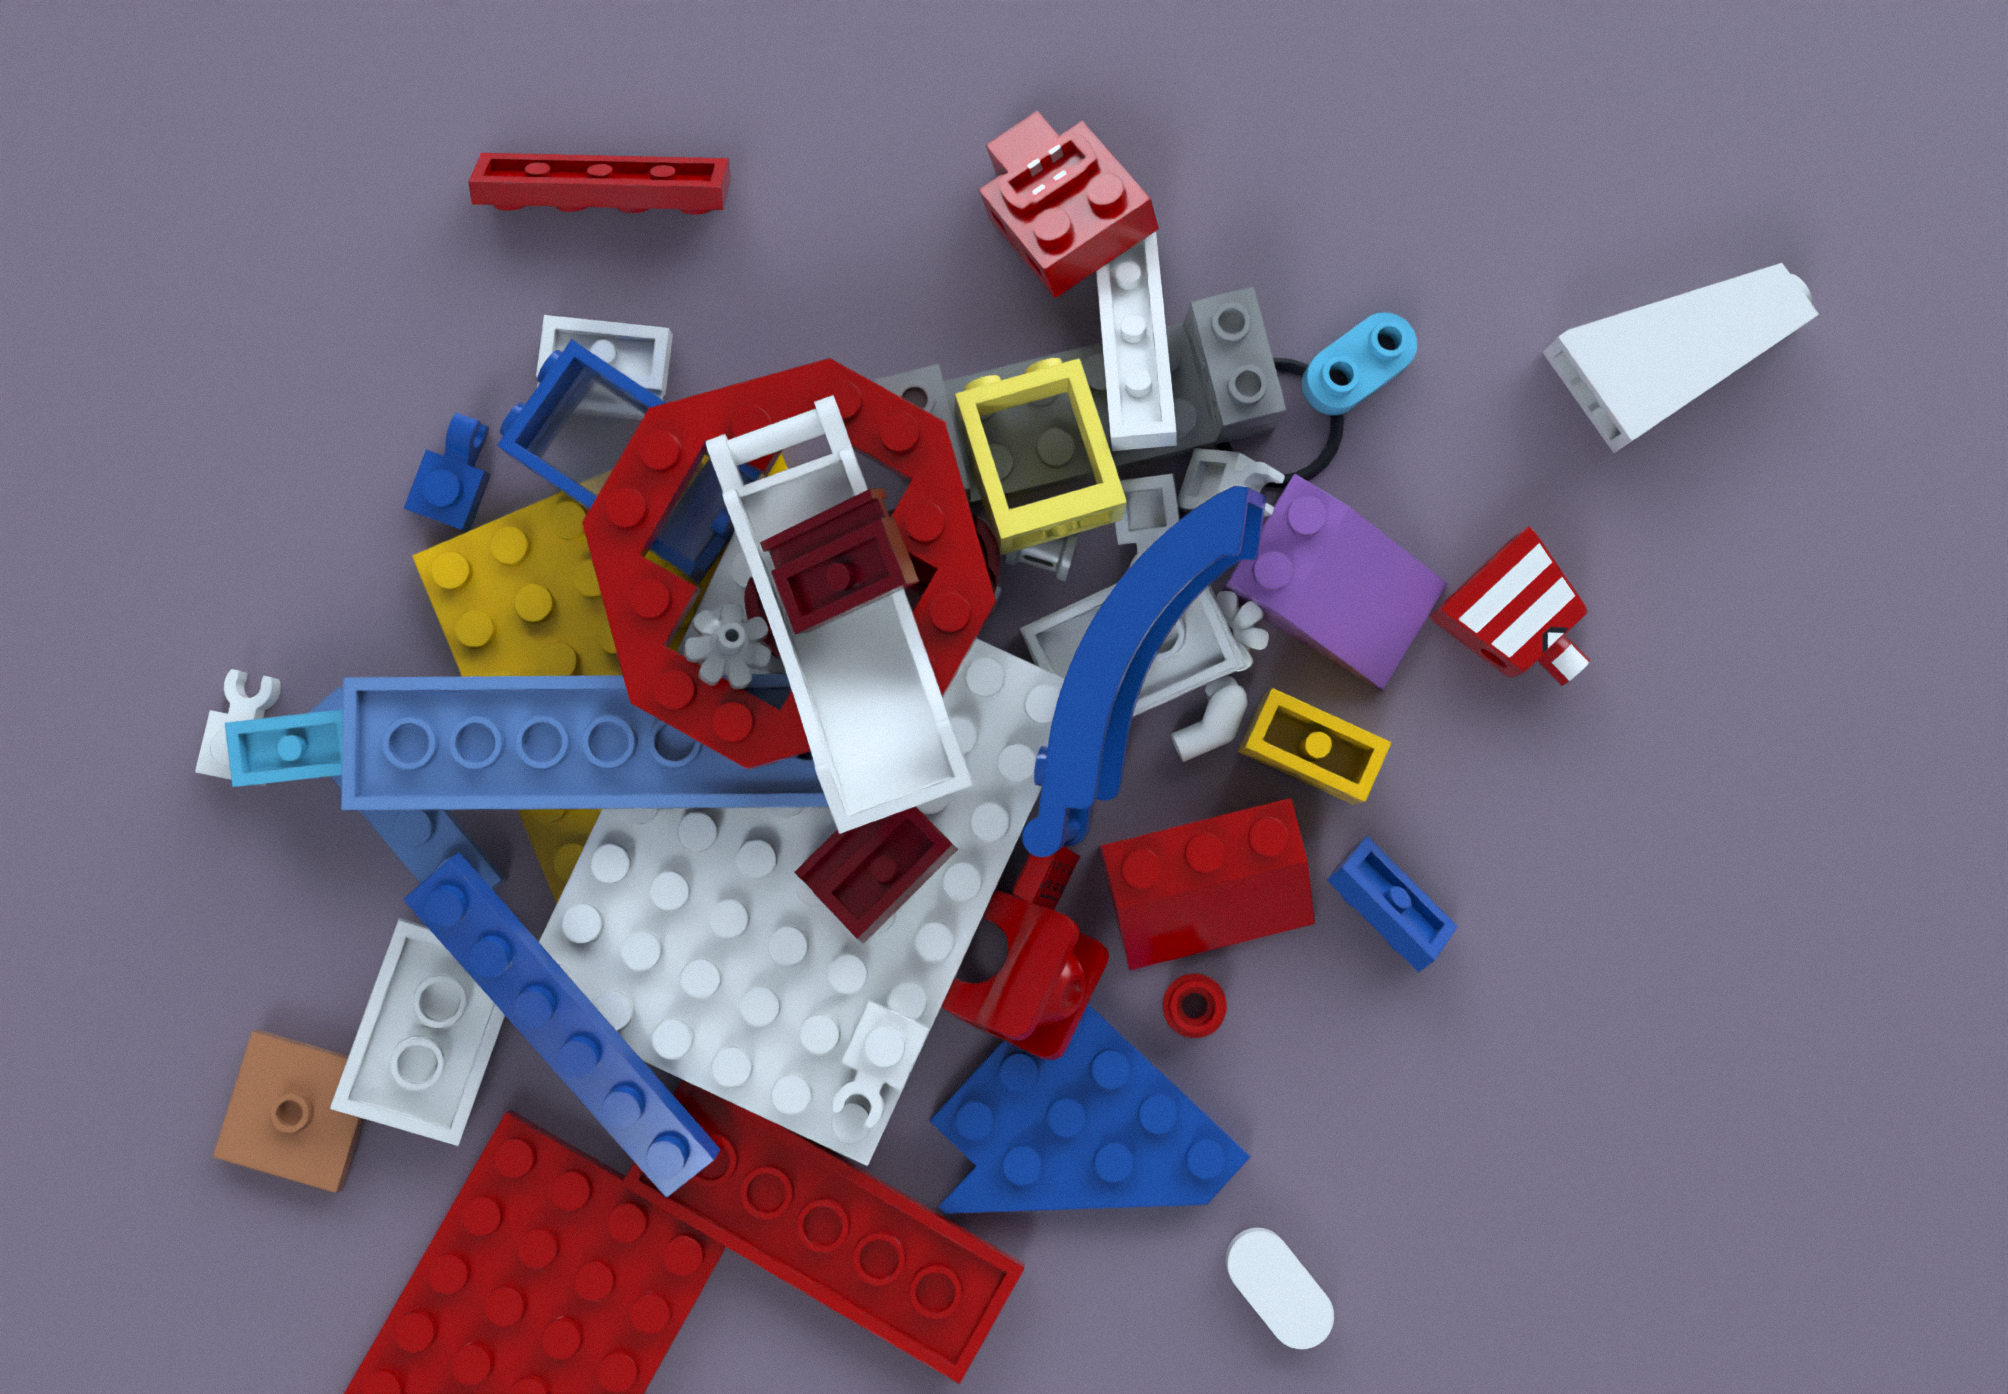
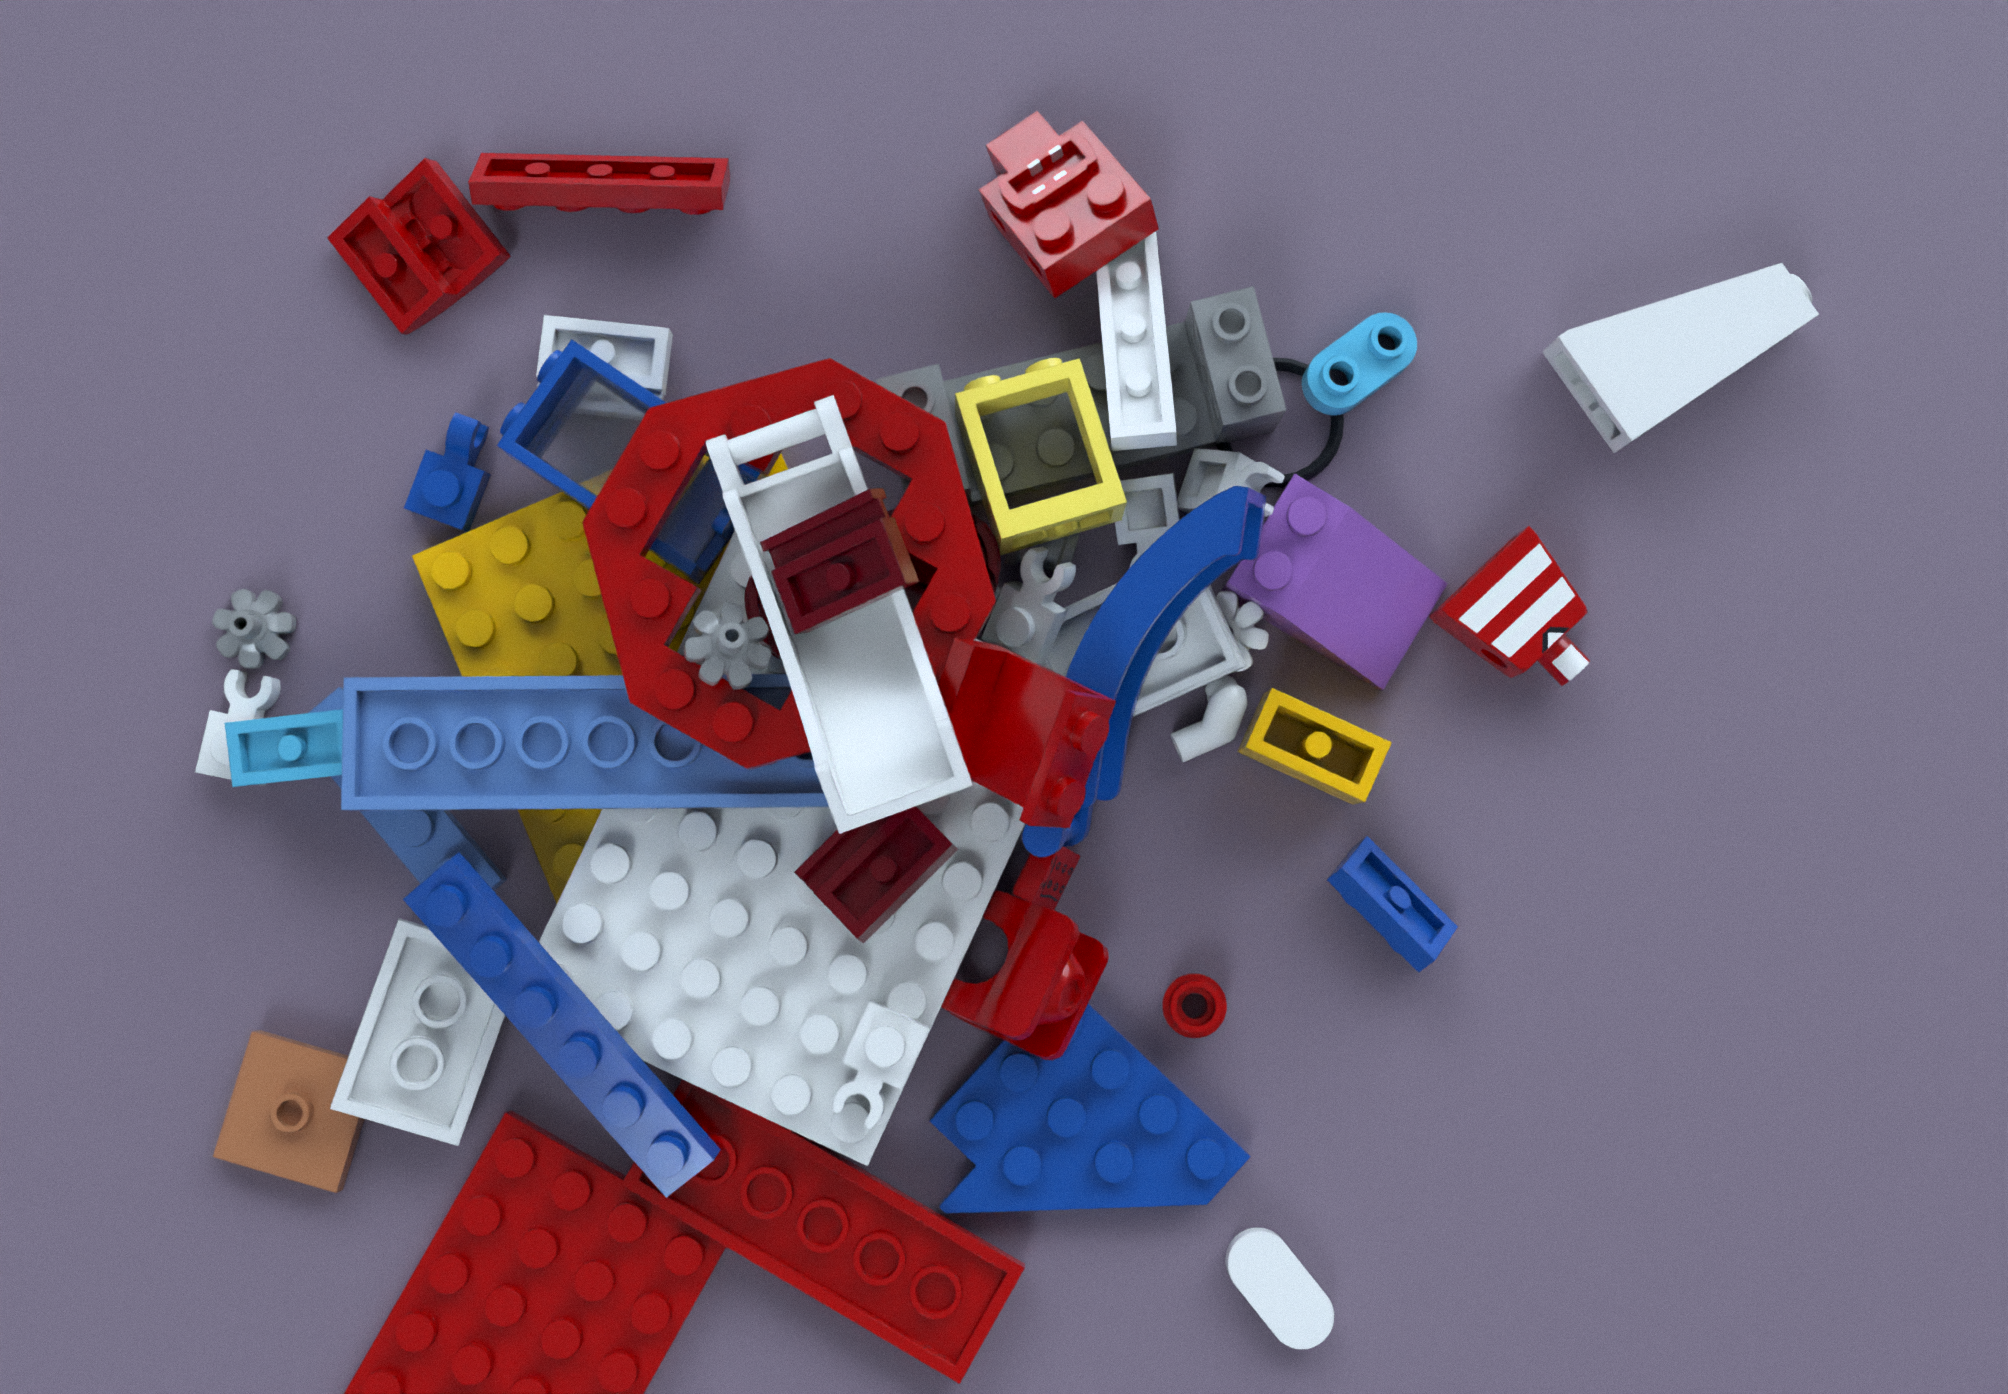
red slope [1098,798,1315,970] -> none
none -> light grey plant [212,589,296,669]
none -> red slope [327,158,511,335]
none -> red panel [938,637,1116,828]
none -> white plate [981,546,1076,666]

